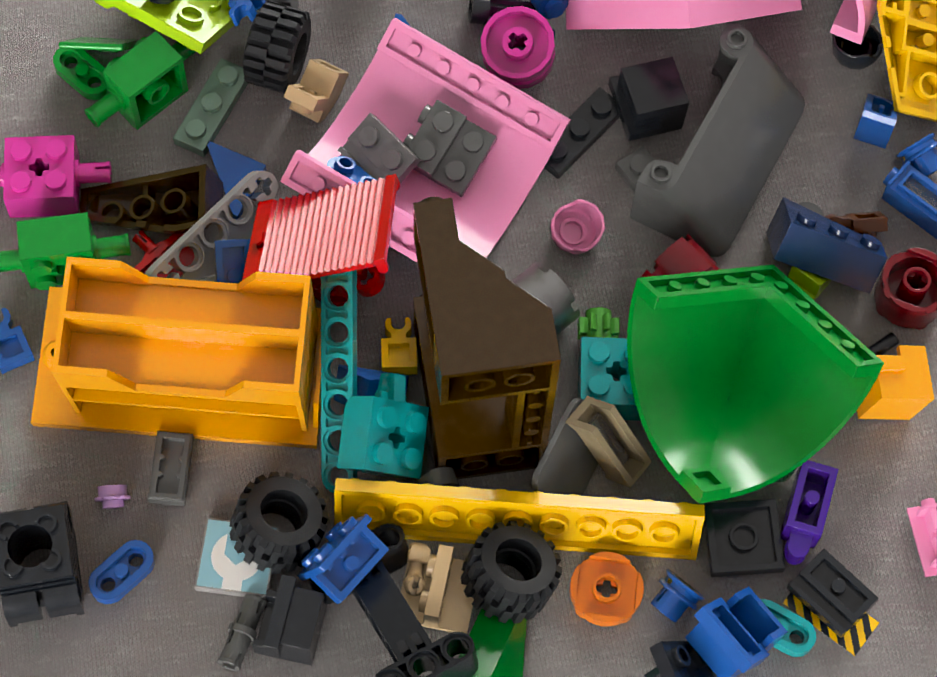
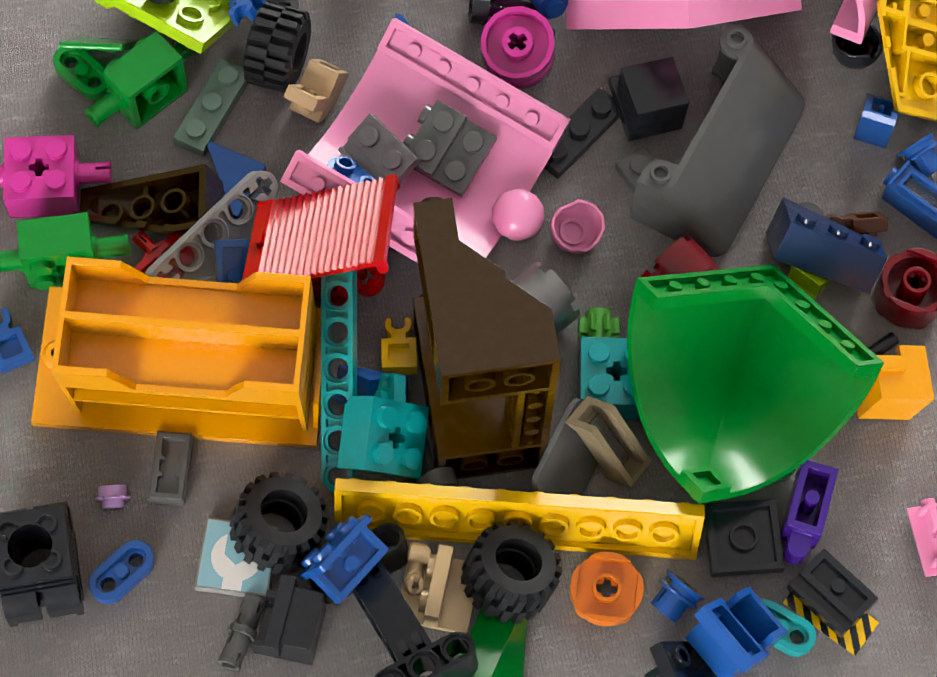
none -> bright pink hair [492,189,545,241]

